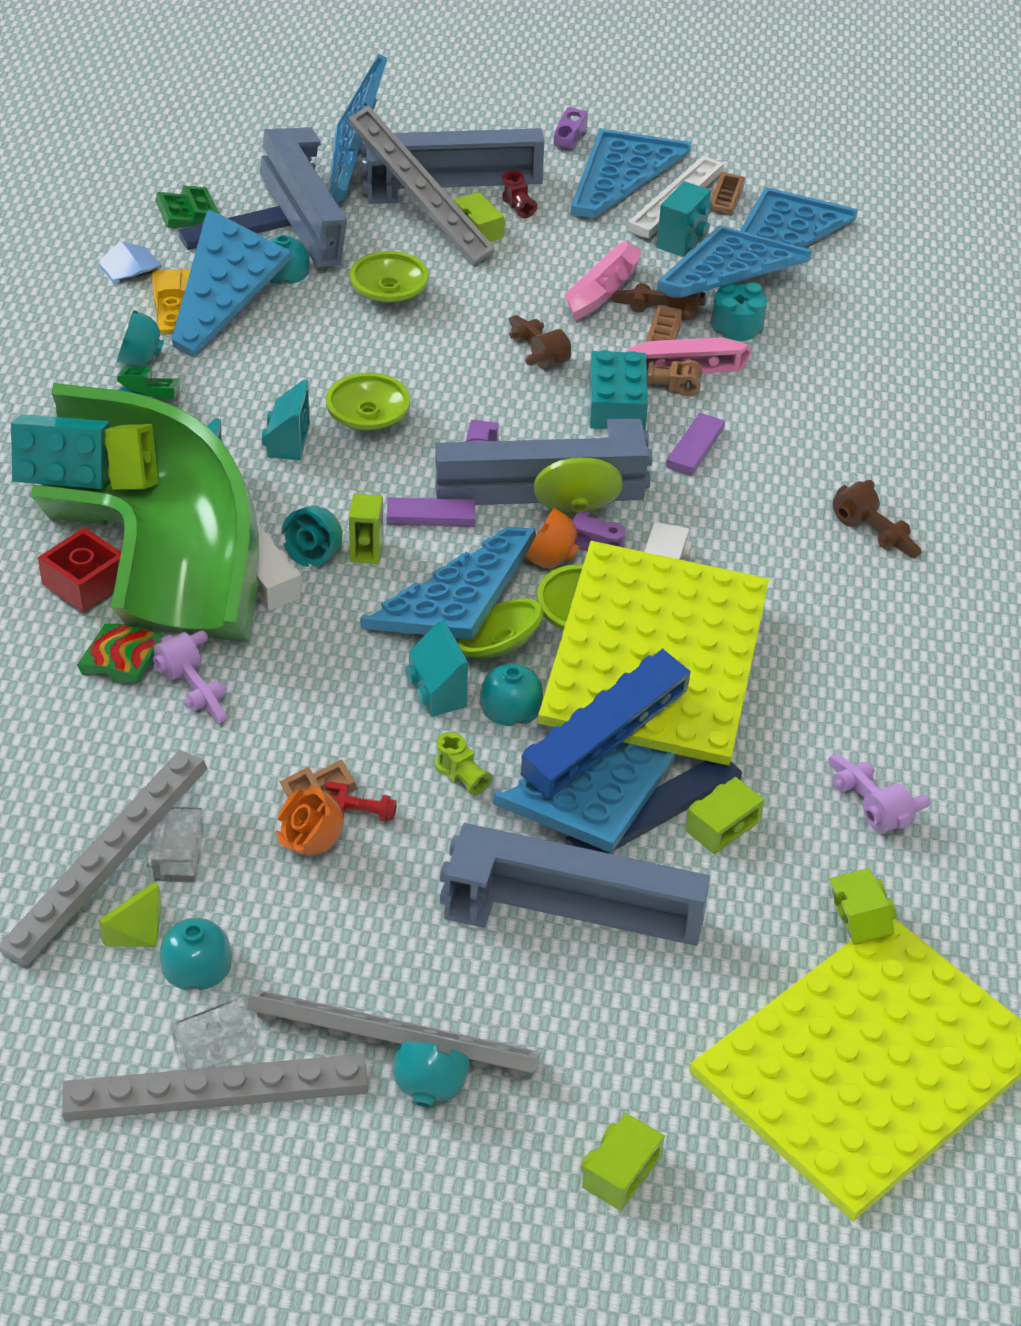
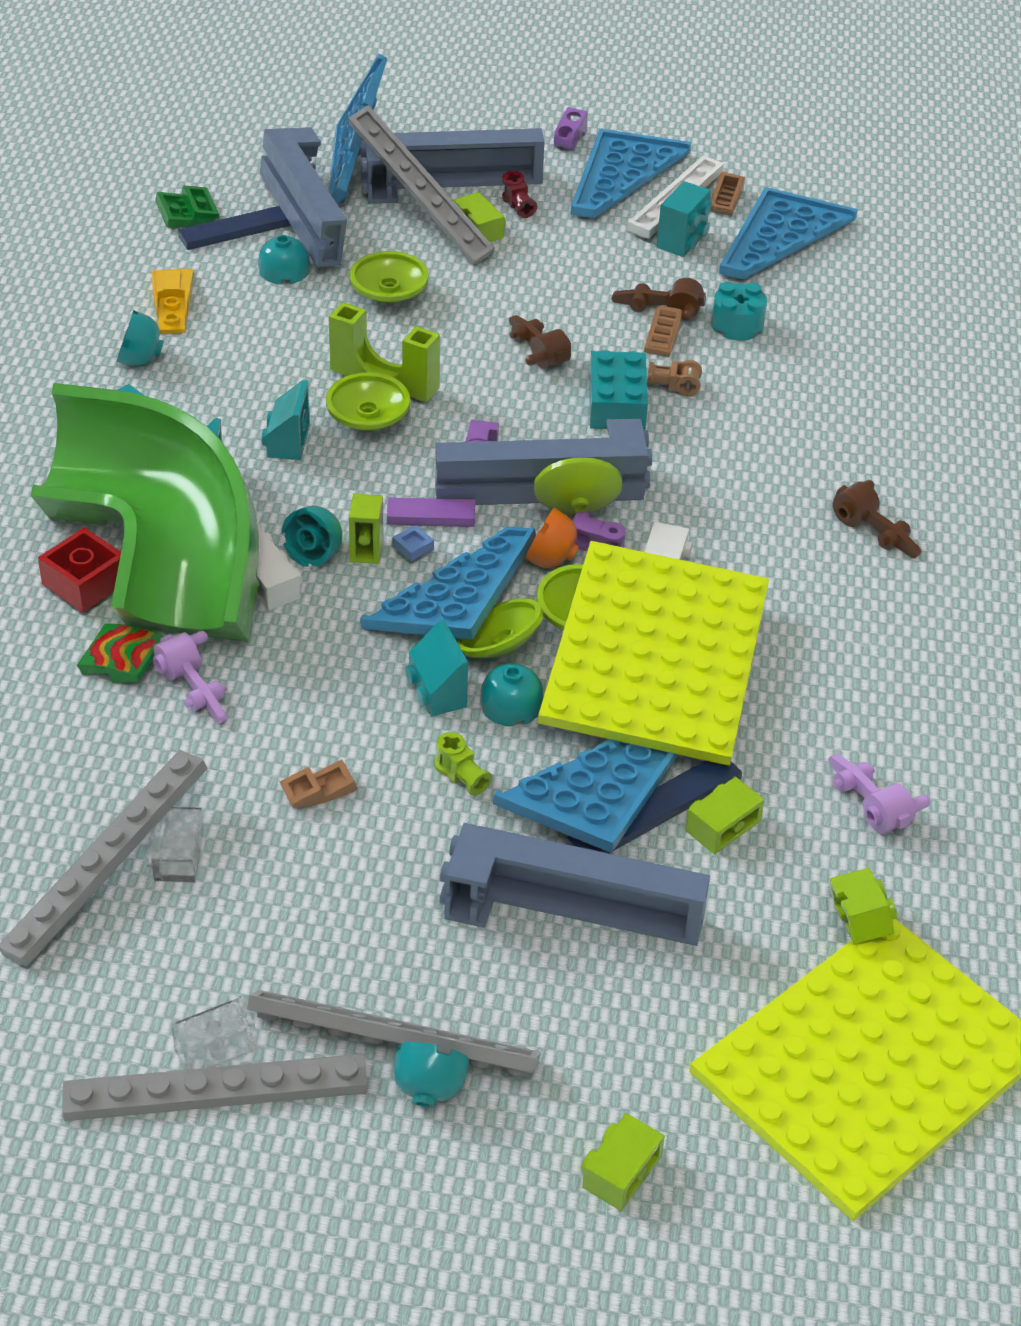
teal brick [11,414,110,489] -> none
lime slope [98,881,162,947] -> none
light blue slope [99,241,161,284] -> none
lime brick [105,424,159,490] -> none
green slope [117,366,180,399] -> none
teal cylinder [160,918,232,990] -> none
dark azure wing [172,209,292,358] -> none
orange cylinder [276,785,344,856] -> none
red hinge [325,781,397,822] -> none
blue brick [520,648,691,800] -> none
bright pink brick [565,241,641,321] -> none
bright pink brick [625,338,752,376] -> none
dark azure wing [657,225,812,298] -> none
medium lavender tile [666,413,725,476] -> none
none -> lime arch [329,302,440,402]
none -> medium blue plate [392,525,434,561]

